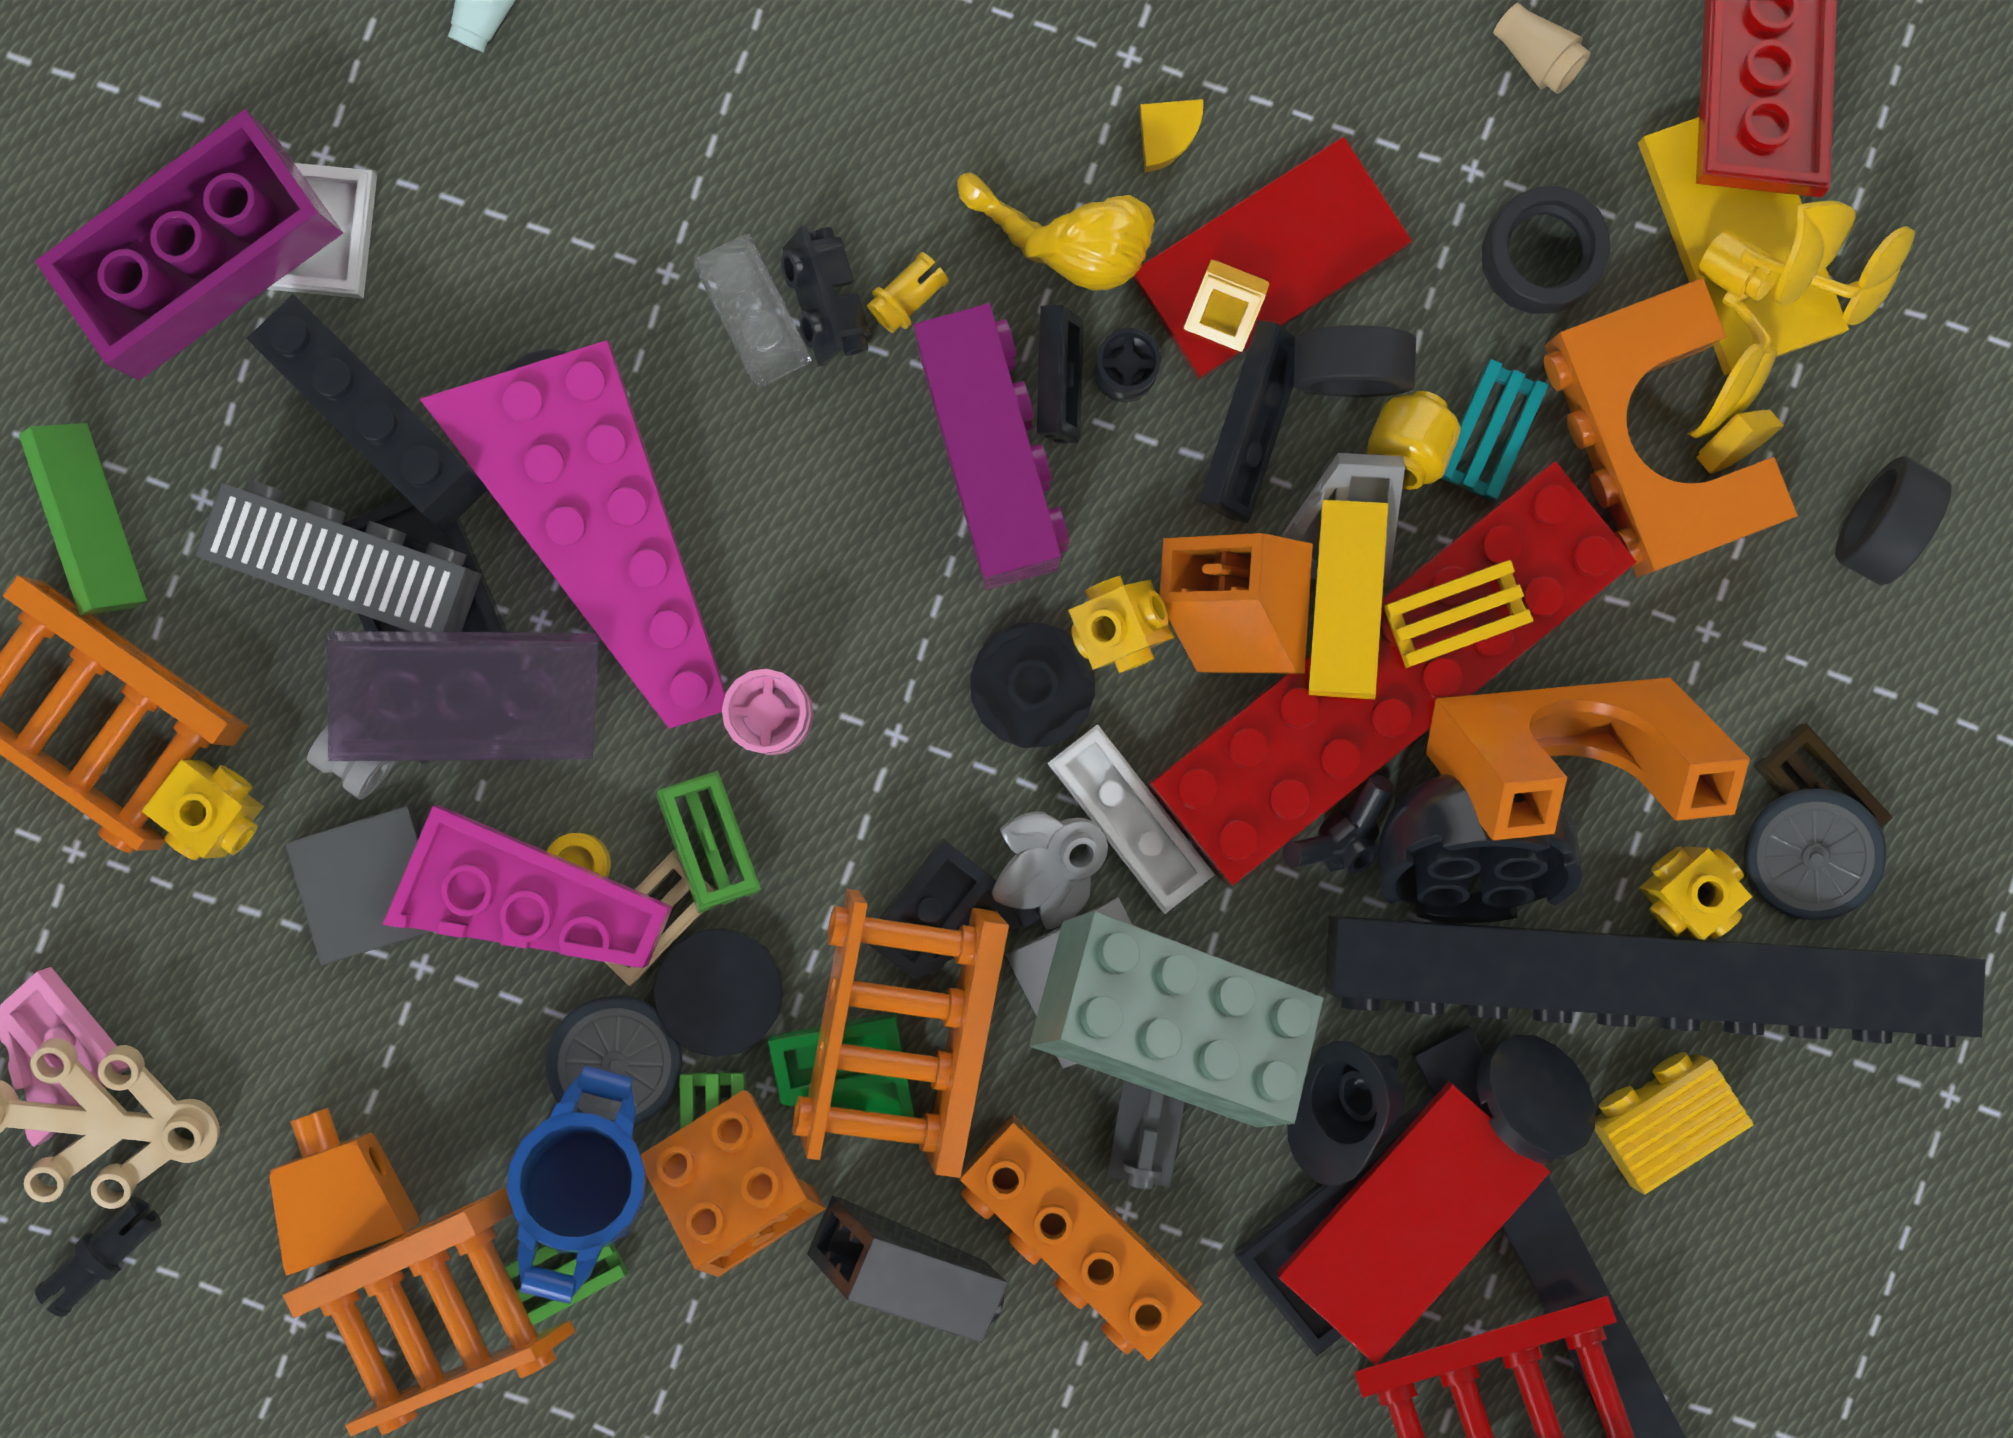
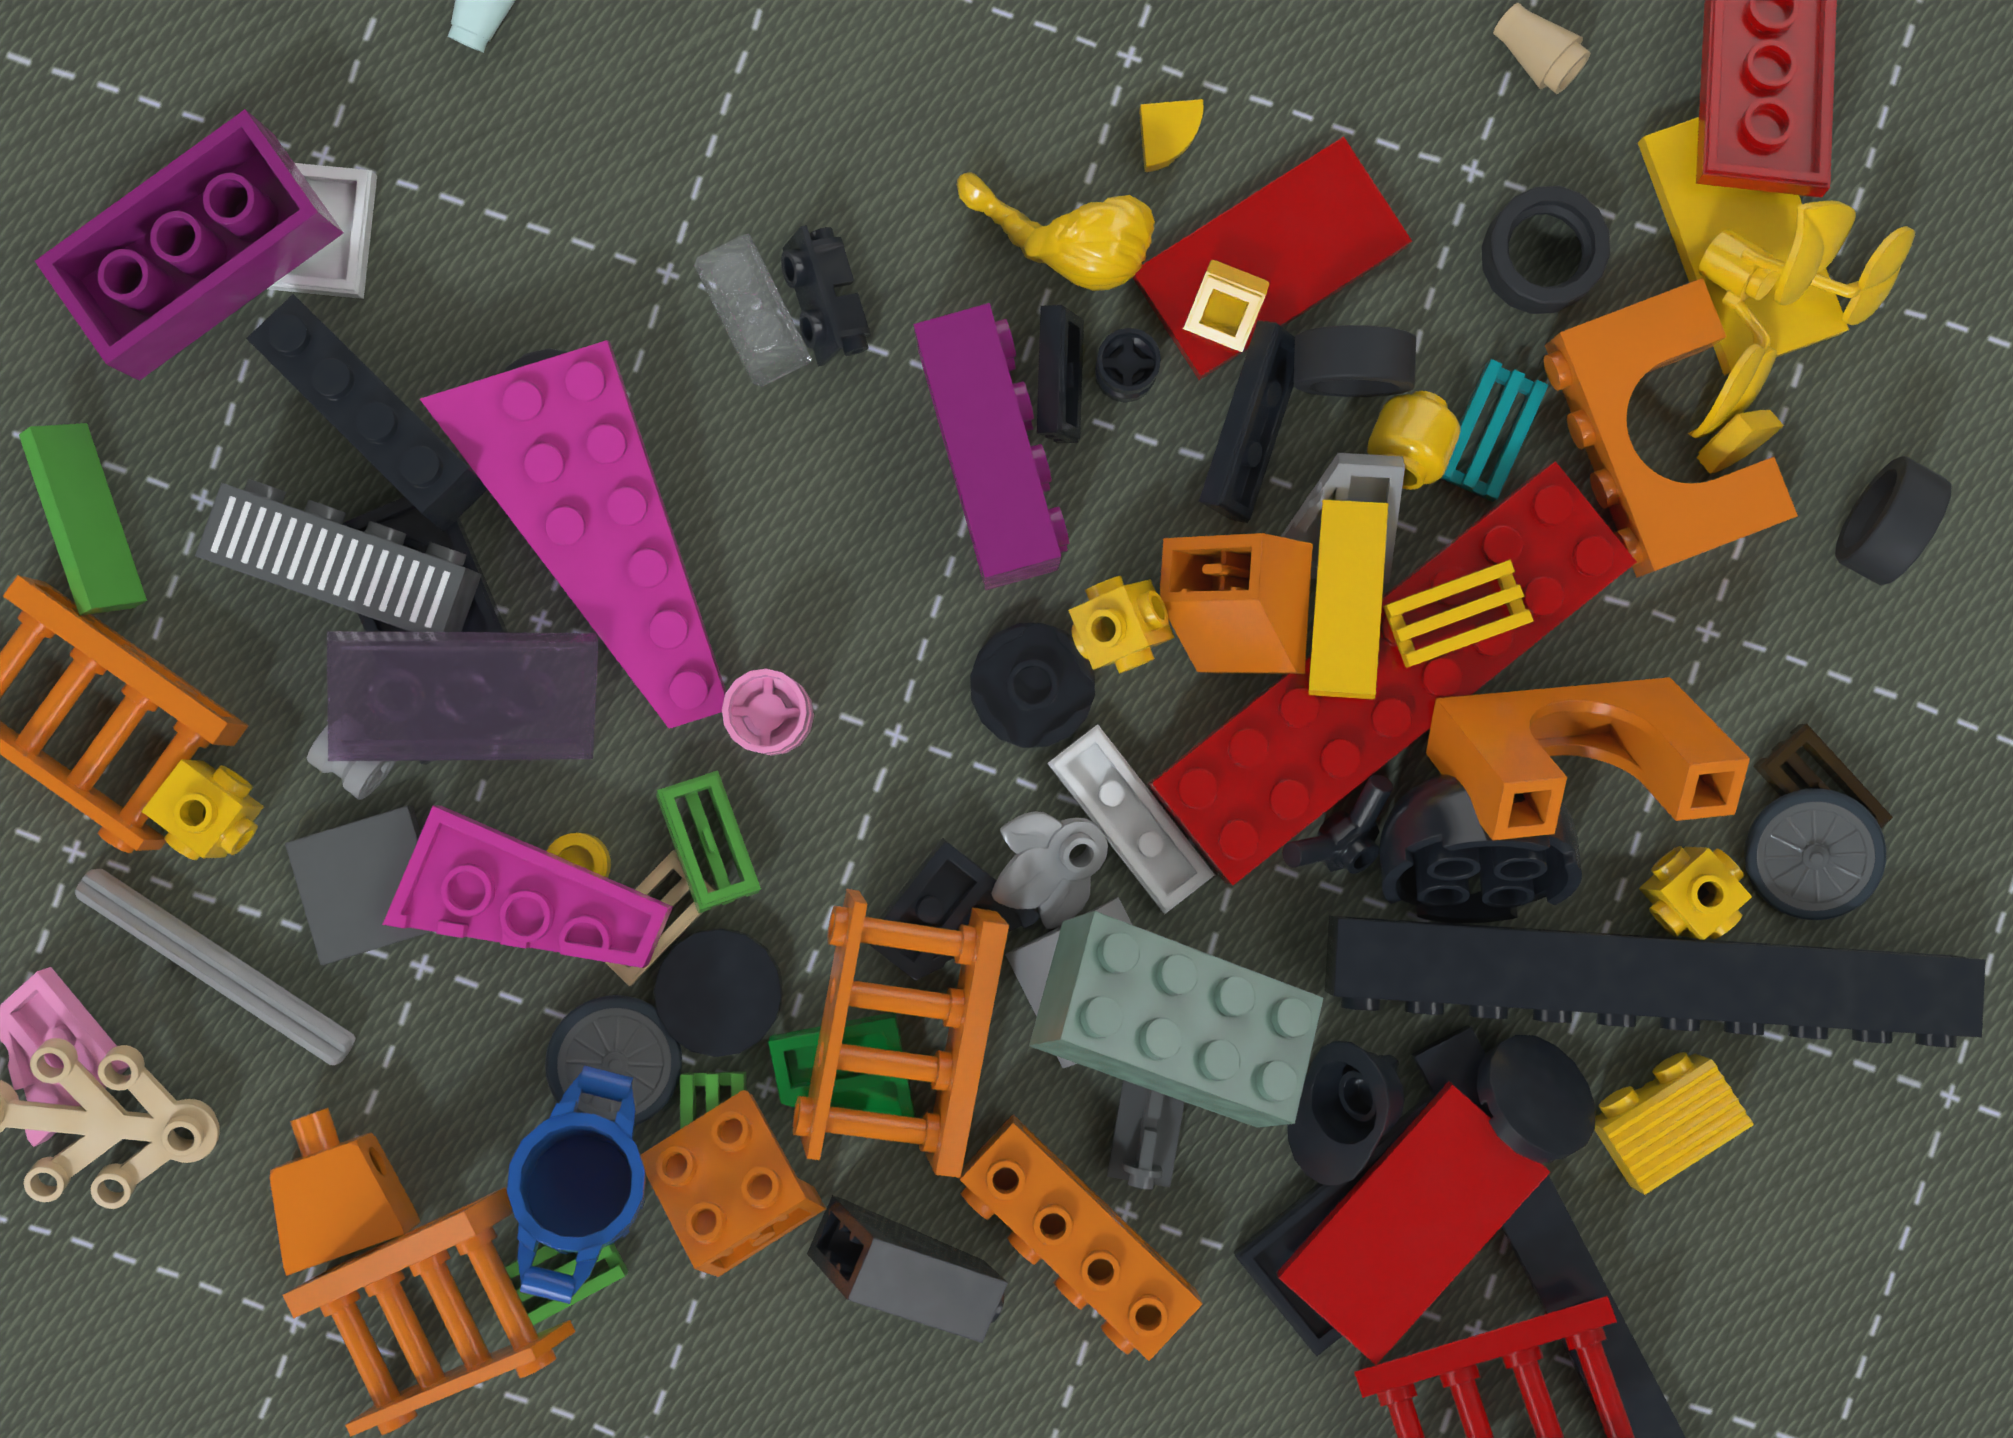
black pin [35,1197,162,1317] -> none
yellow pin [867,252,949,333] -> none
none -> light grey axle [75,869,356,1065]

